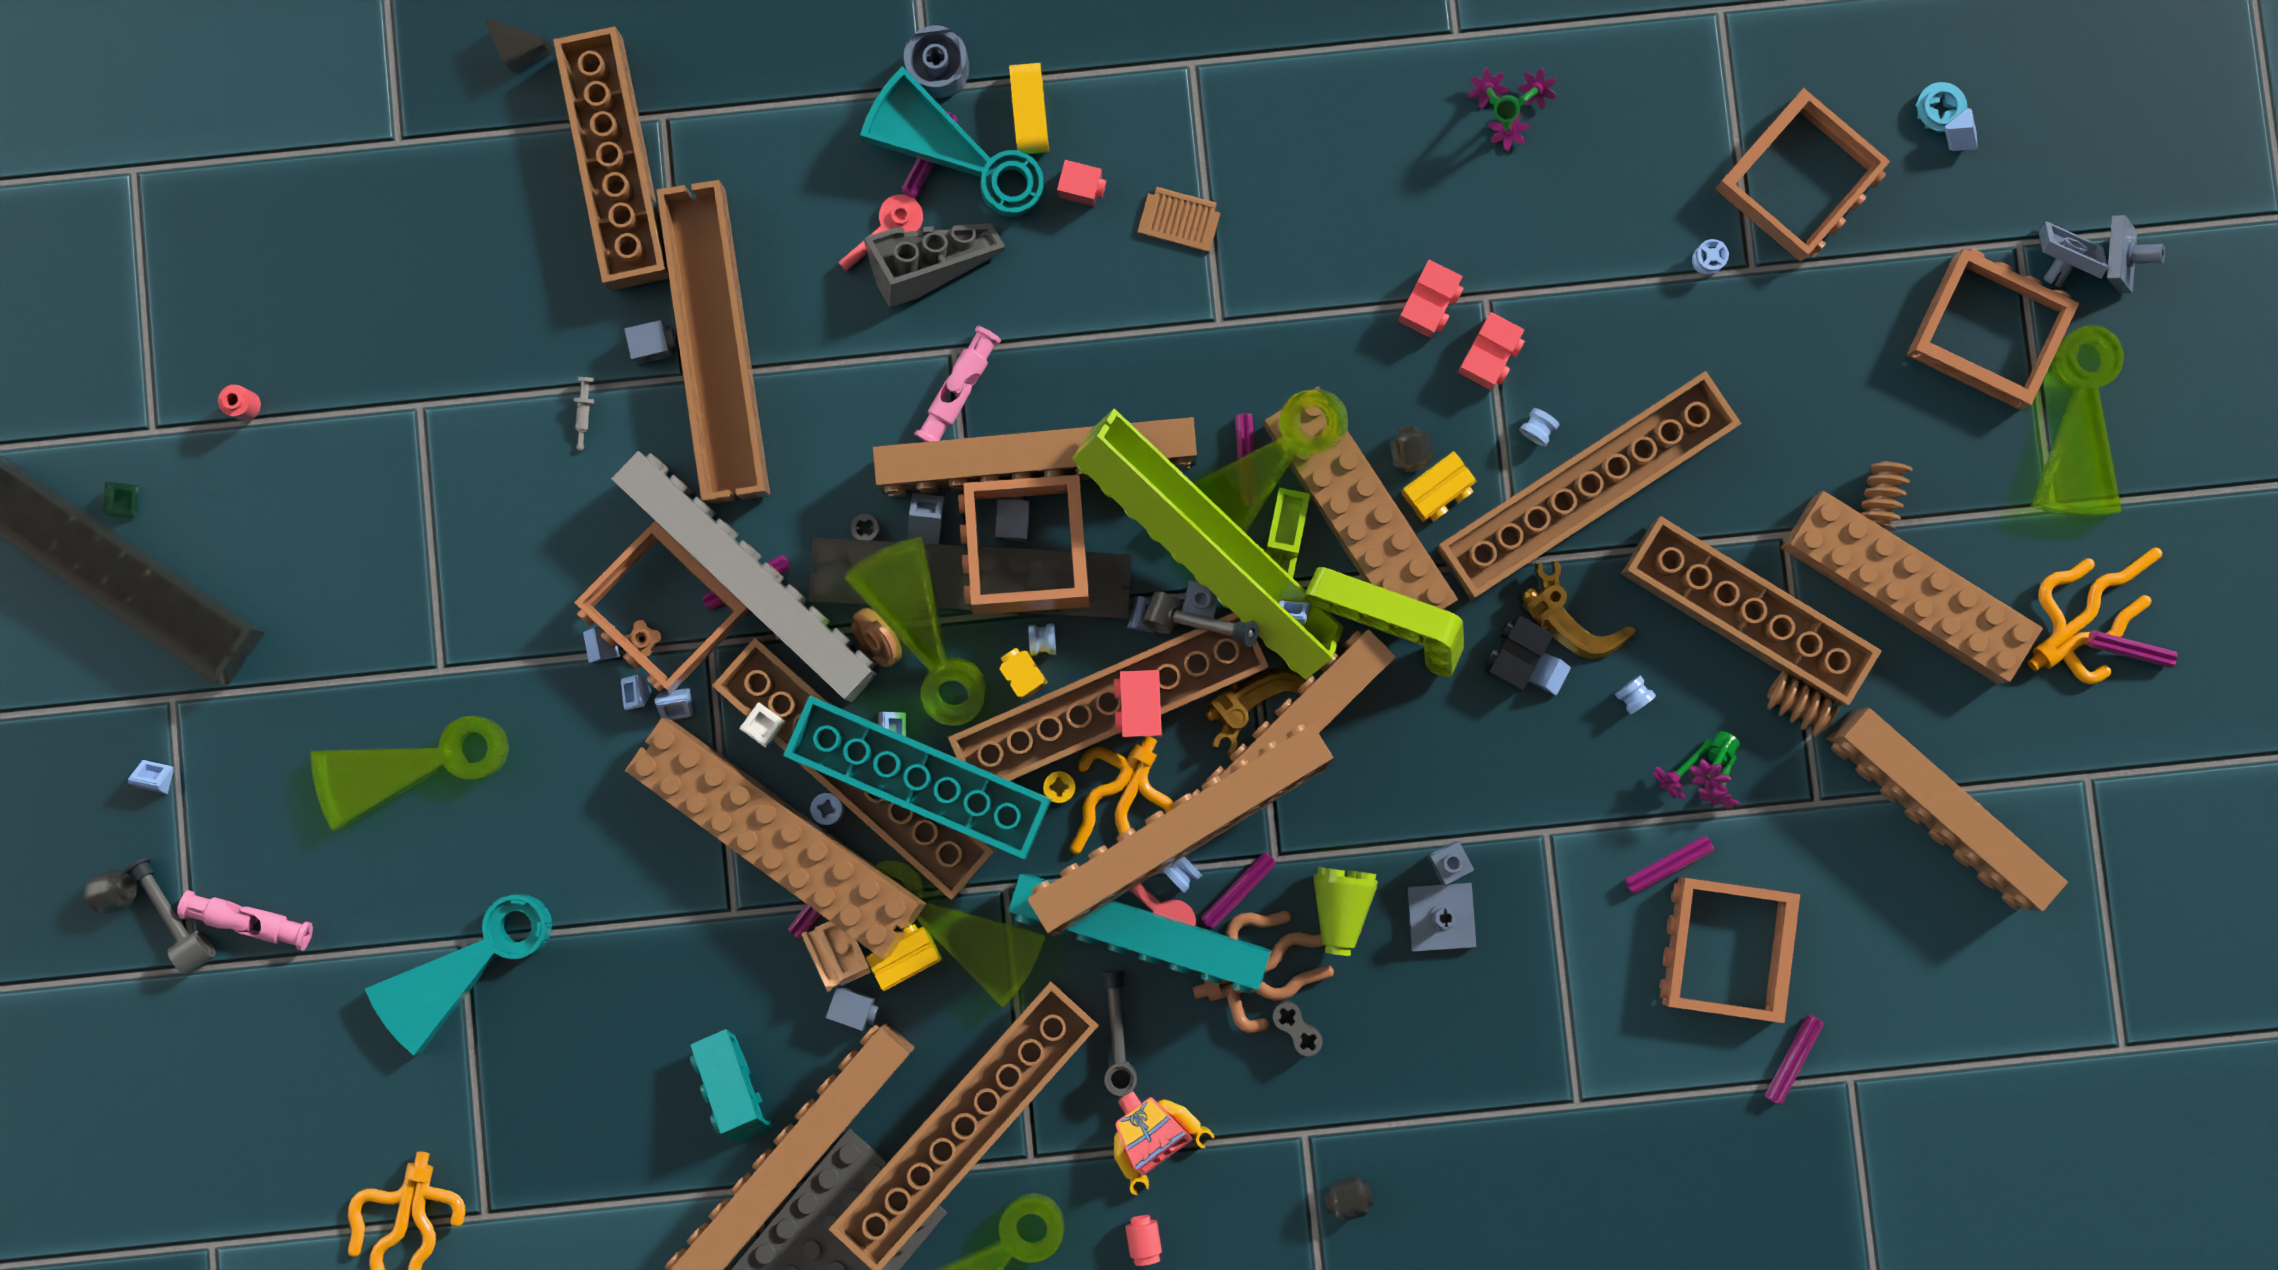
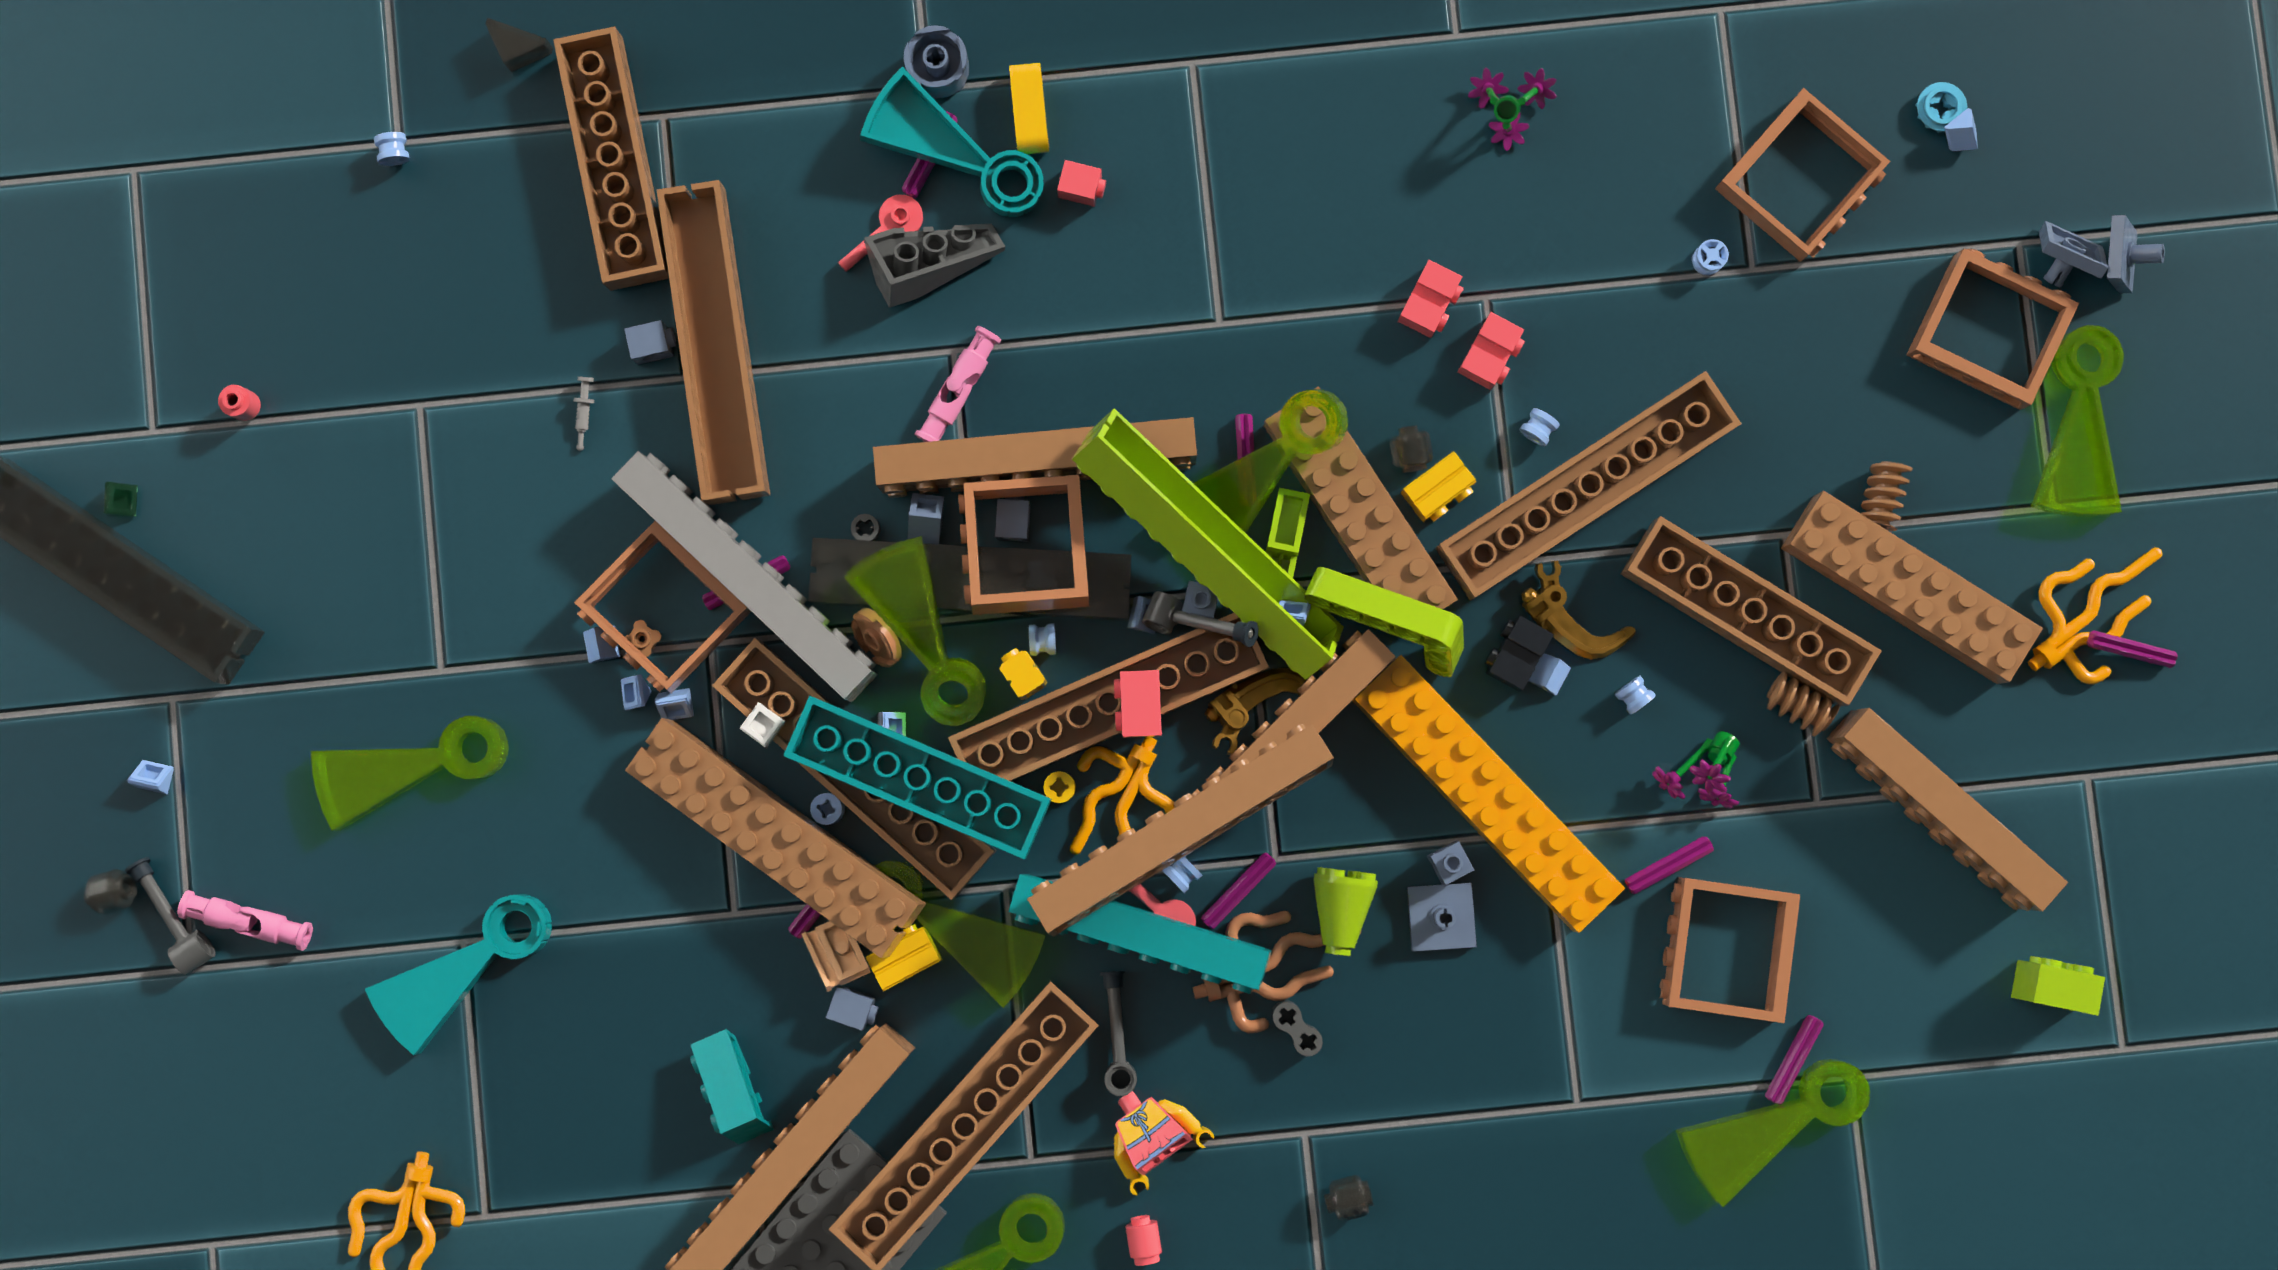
medium nougat window [1137,187,1220,253] -> none
none -> light blue wheel [374,132,410,166]
none -> light orange brick [1352,655,1625,933]
none -> clear neon green piece [1676,1059,1870,1207]
none -> lime brick [2011,956,2105,1016]

